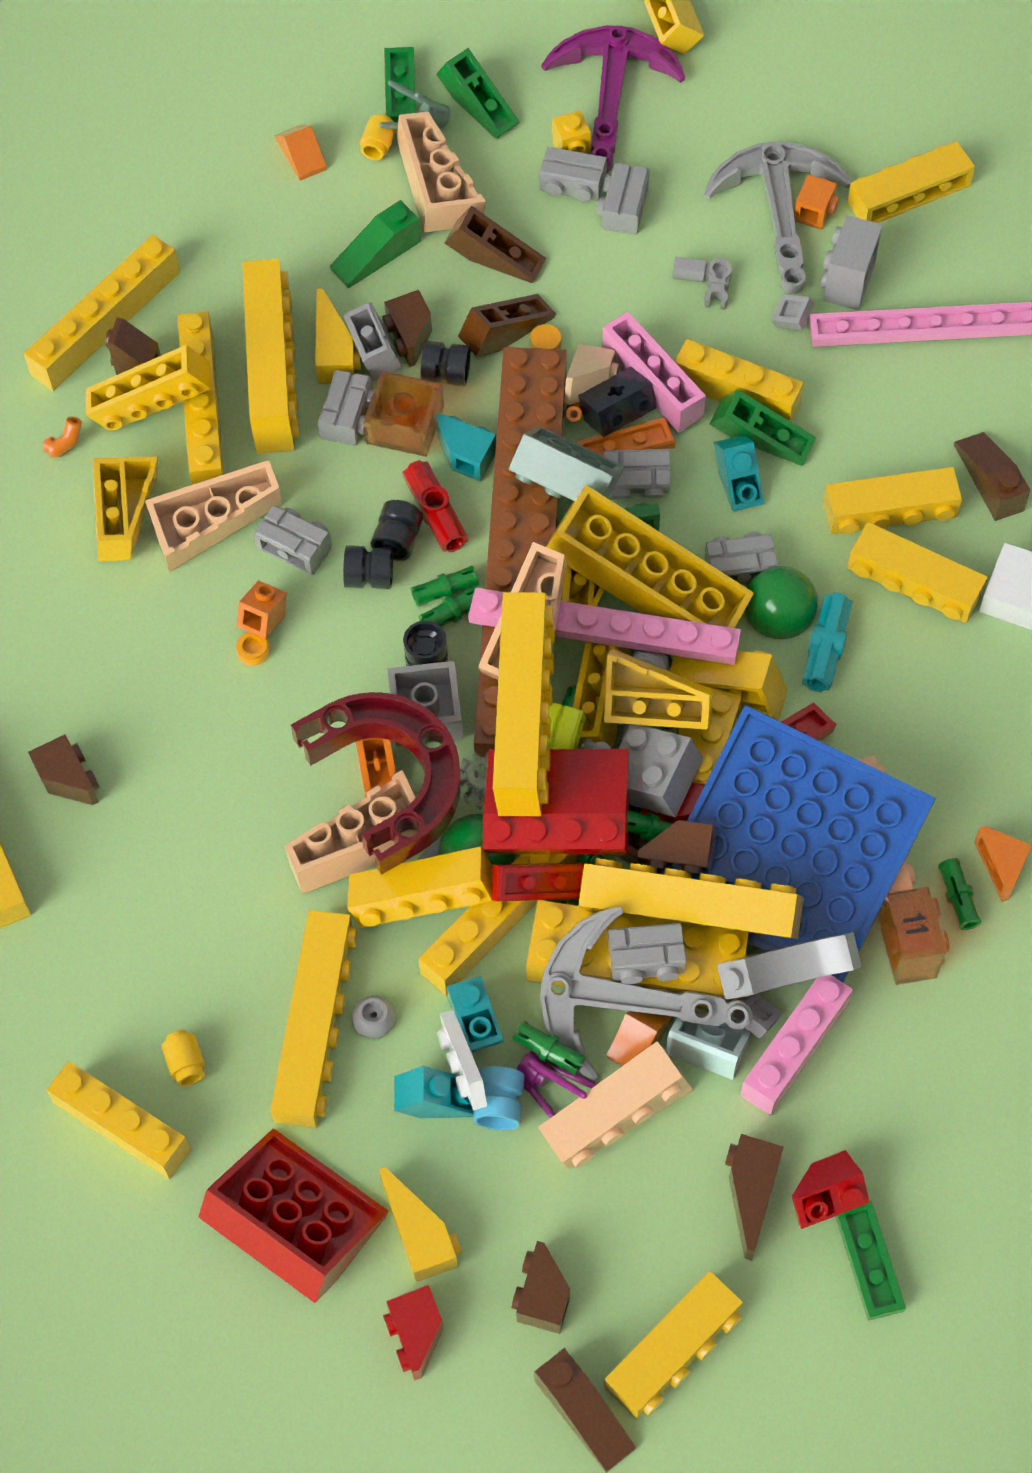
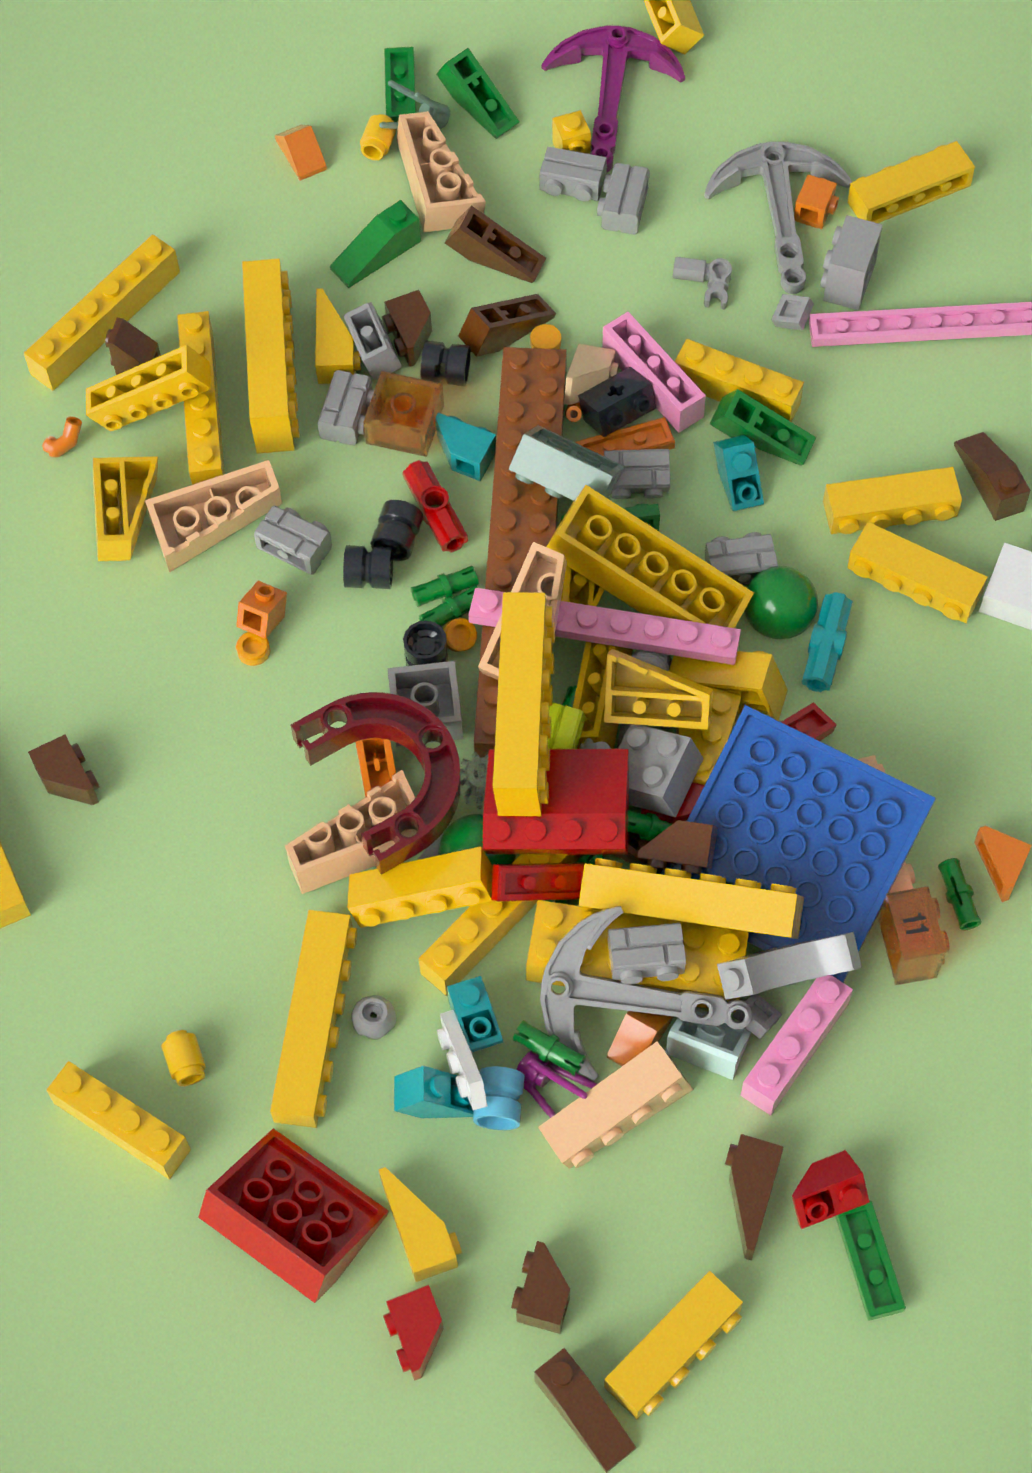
none -> light orange tile [443,618,477,652]

